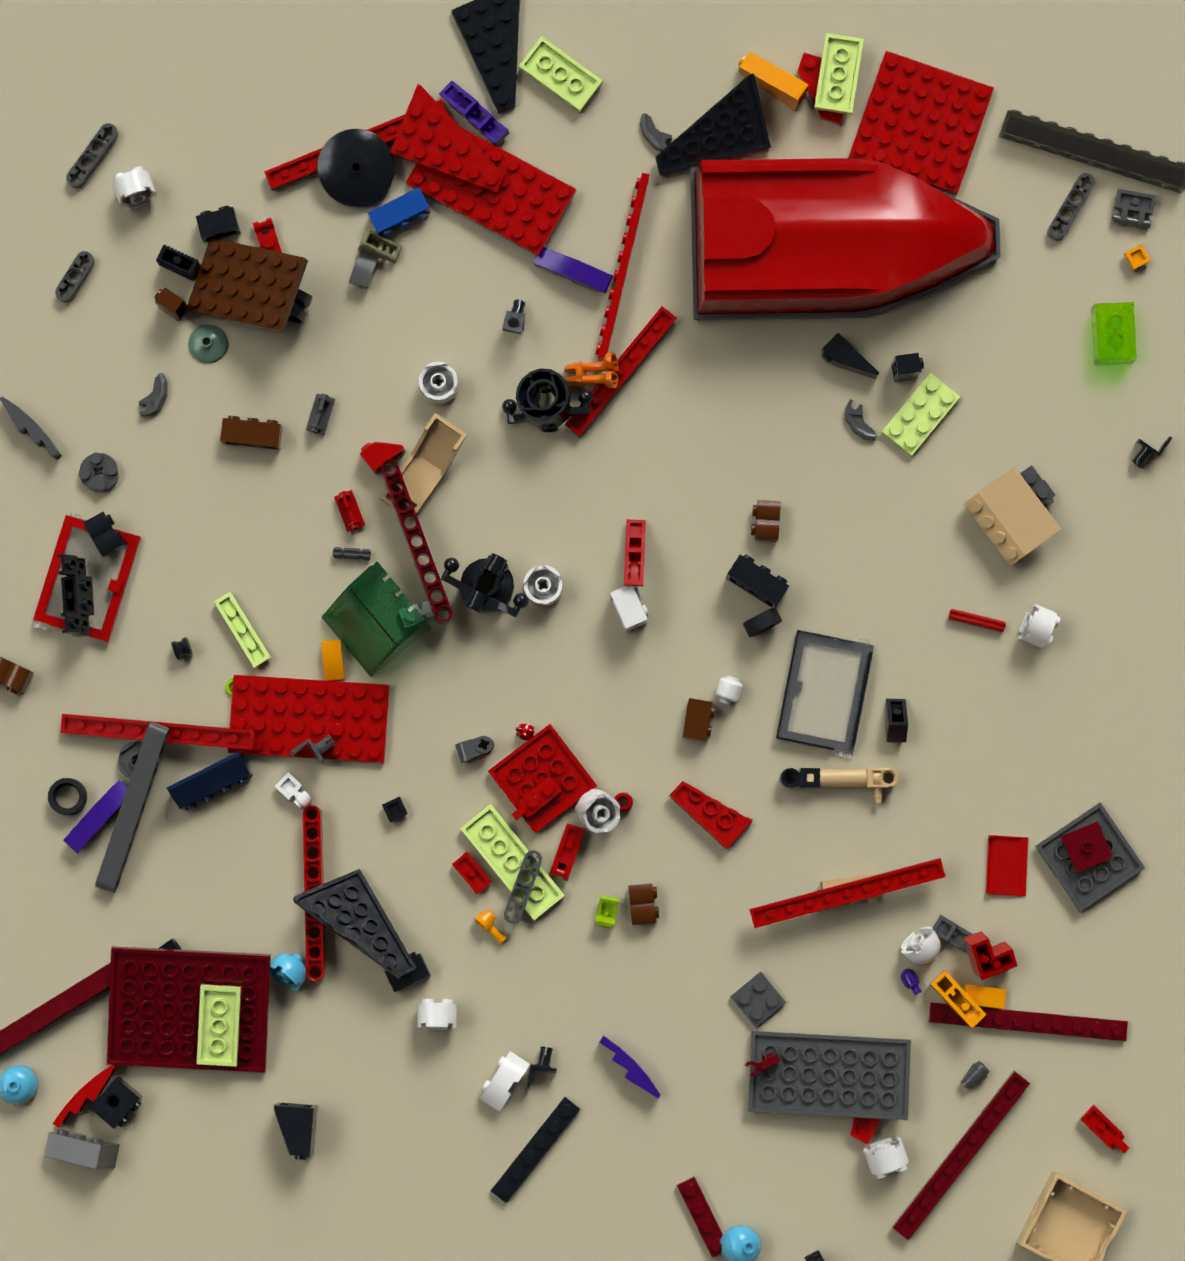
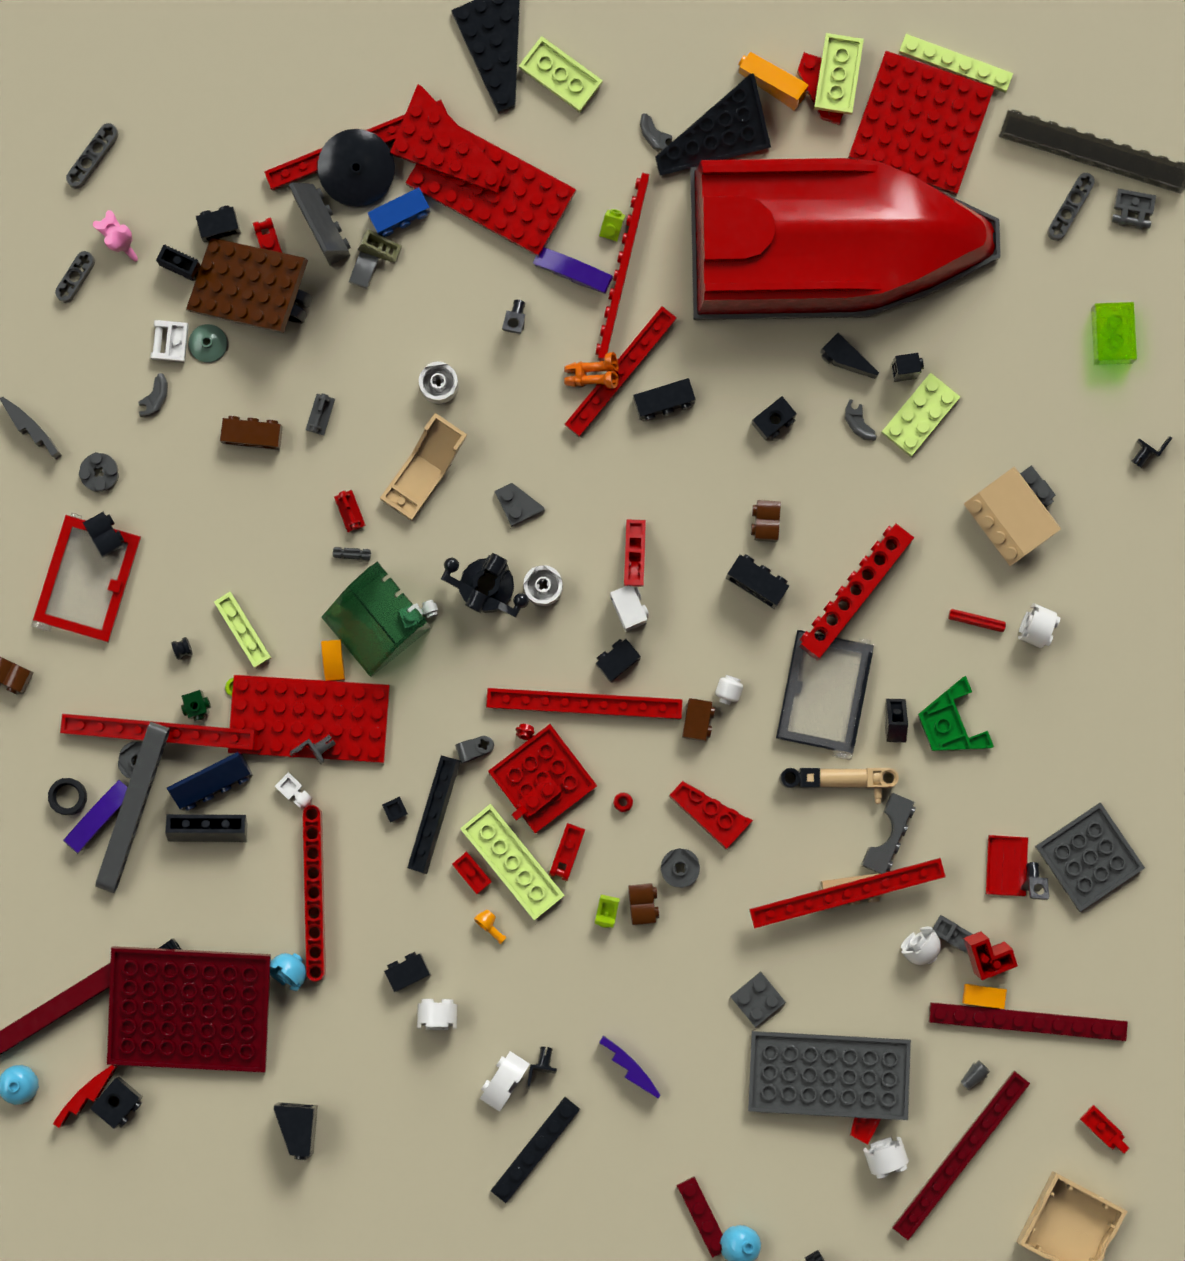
wedge [44,1129,120,1169] -> none
black bracket [58,554,94,637] -> none
white brick [112,166,157,209] -> none
reddish brown brick [154,288,188,321] -> none
yellowish green plate [197,984,241,1067] -> none
black wing [293,869,417,979] -> none
red slope [359,442,405,474] -> none
dark red beam [381,459,453,625] -> none
dark purple slope [439,80,510,146] -> none
black piece [502,368,593,432] -> none
dark grey beam [504,850,542,924] -> none
white brick [575,789,620,833] -> none
black tyre [743,608,782,637] -> none
dark red plate [745,1052,781,1076] -> none
dark purple cylinder [900,969,922,996] -> none
light orange slope [929,971,986,1028] -> none
dark red plate [1060,821,1113,873] -> none
light orange plate [1124,244,1151,271] -> none
none -> bright pink animal [93,210,138,261]
none -> white plate [150,320,189,362]
none -> black brick [165,814,248,842]
none -> dark green brick [181,690,211,721]
none -> dark grey slope [289,183,351,265]
none -> black plate [407,755,461,874]
none -> red plate [486,688,683,719]
none -> dark grey wing [495,483,545,527]
none -> black brick [596,639,641,683]
none -> lime bracket [599,209,626,241]
none -> black brick [633,378,696,421]
none -> dark grey plate [661,848,700,888]
none -> black brick [751,396,797,441]
none -> red brick [799,524,914,661]
none -> dark grey arch [861,793,916,873]
none -> yellowish green plate [899,34,1013,93]
none -> green wing [917,676,994,751]
none -> black bracket [1021,862,1049,900]

